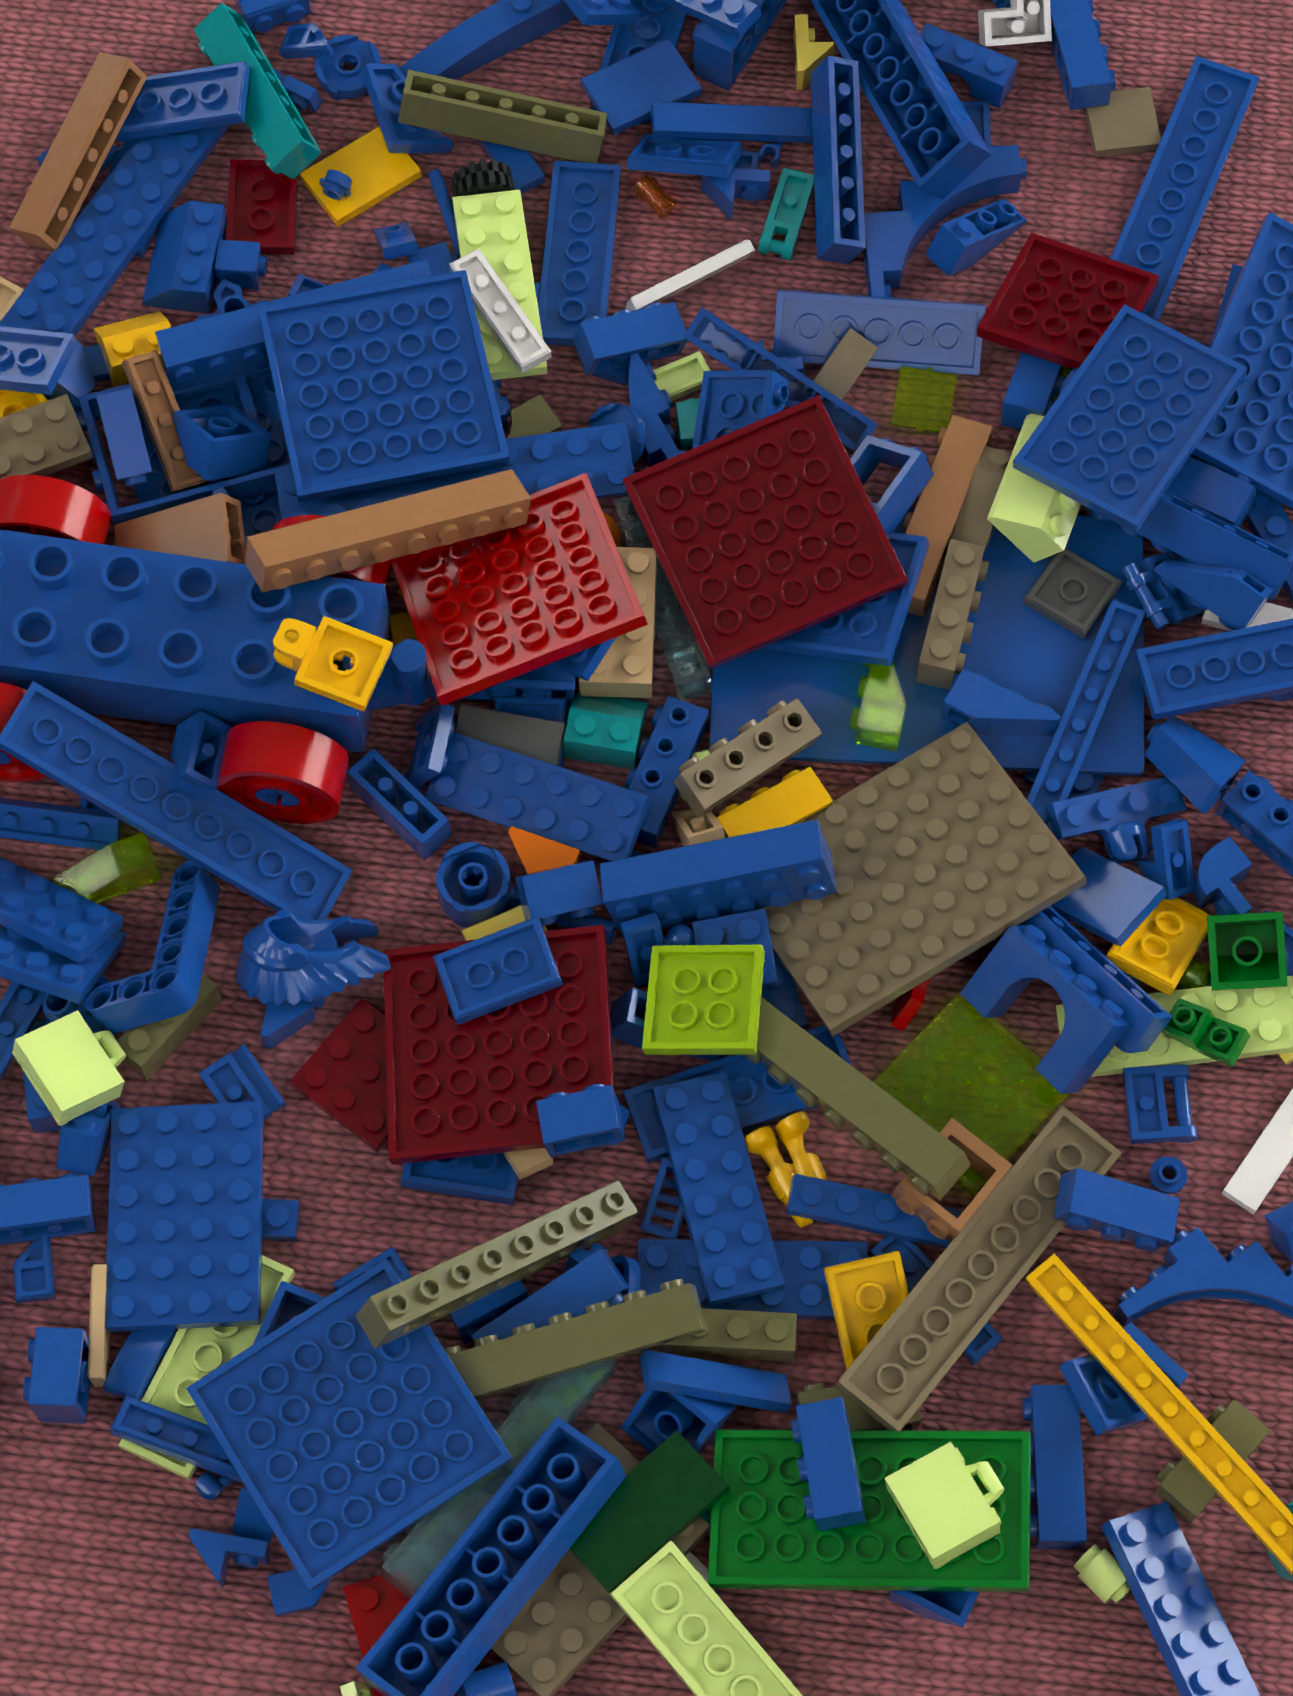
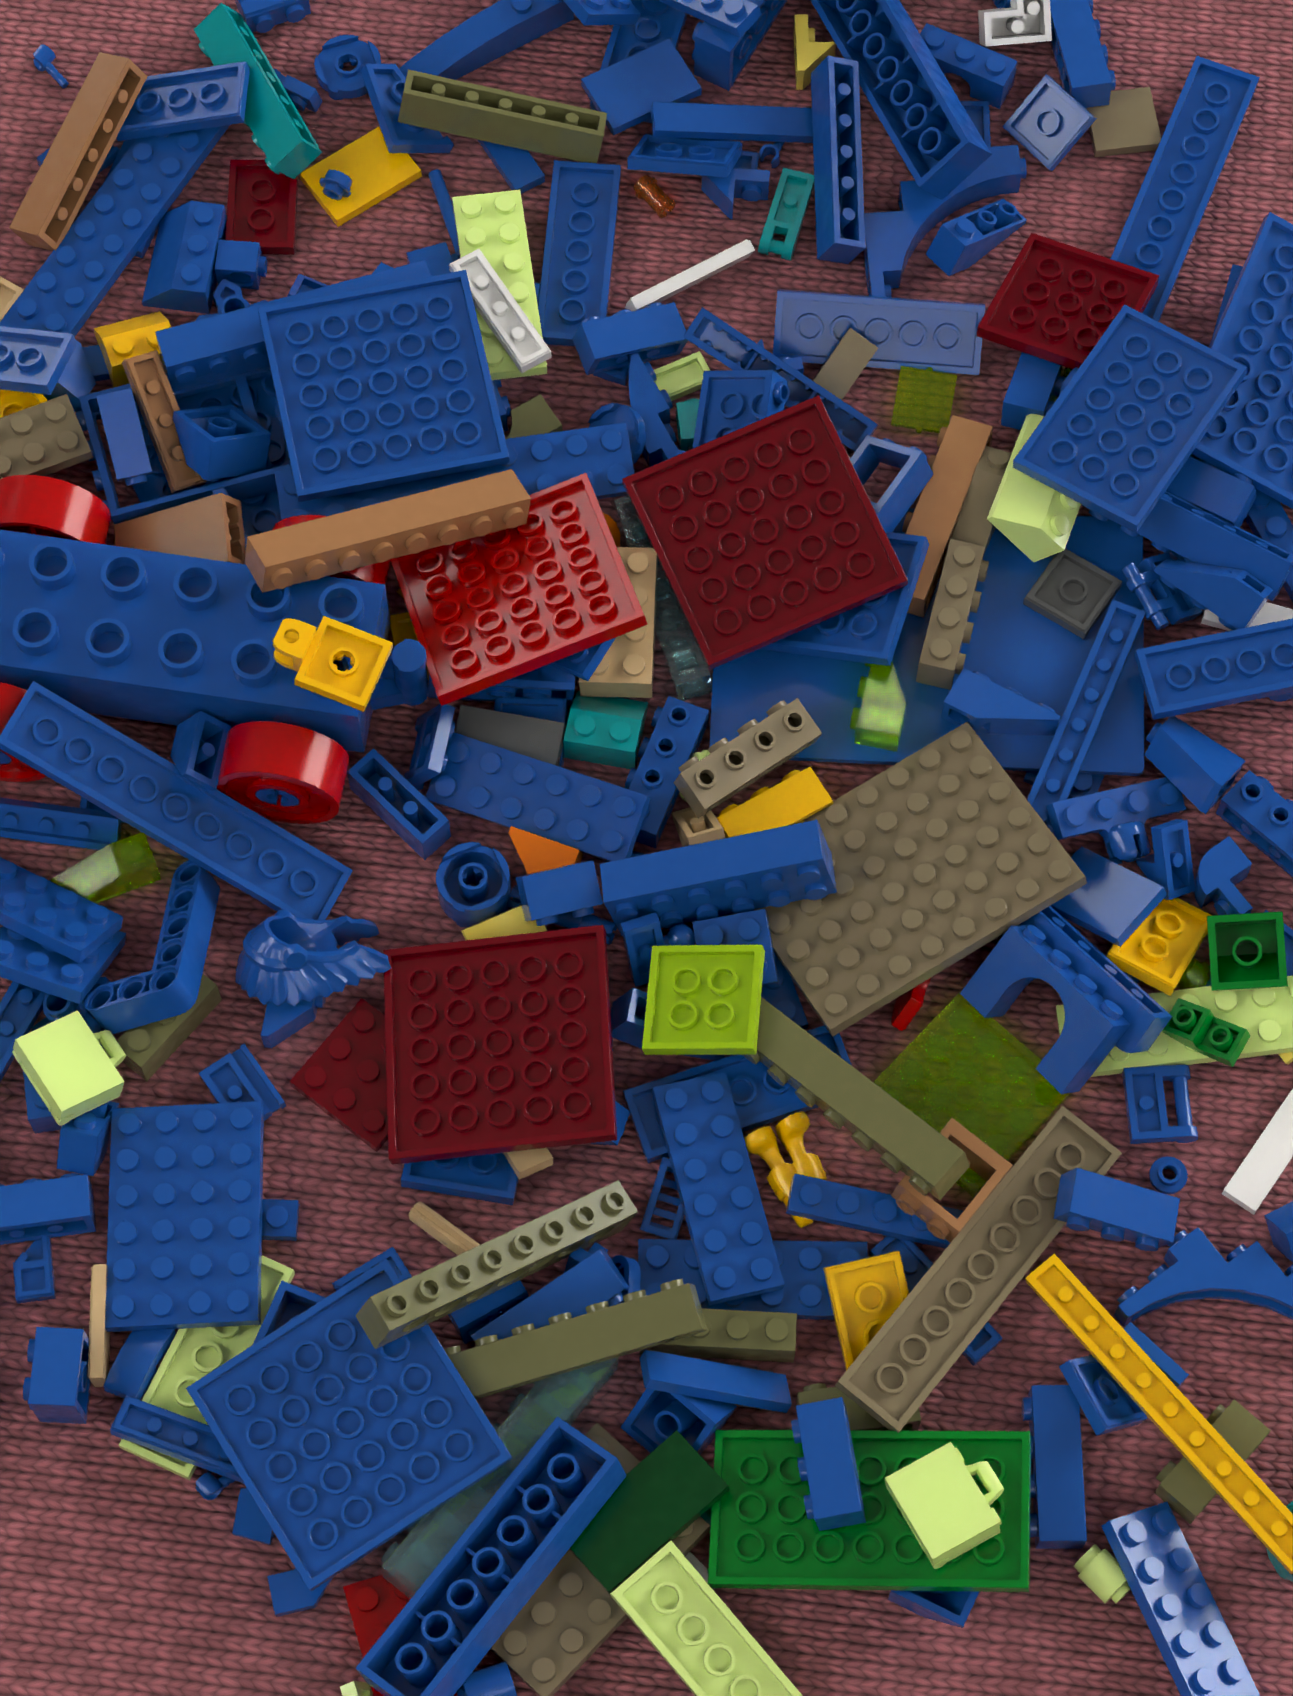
blue slope [189,1528,272,1588] -> none
blue tile [278,23,334,59] -> none
blue plate [374,222,419,260] -> none
blue tile [433,916,563,1025] -> none
black tyre [451,159,515,197] -> none
blue brick [536,1084,625,1157] -> none
none -> blue hand [33,44,69,88]
none -> tan axle [408,1201,480,1255]
none -> tile [1002,74,1097,171]

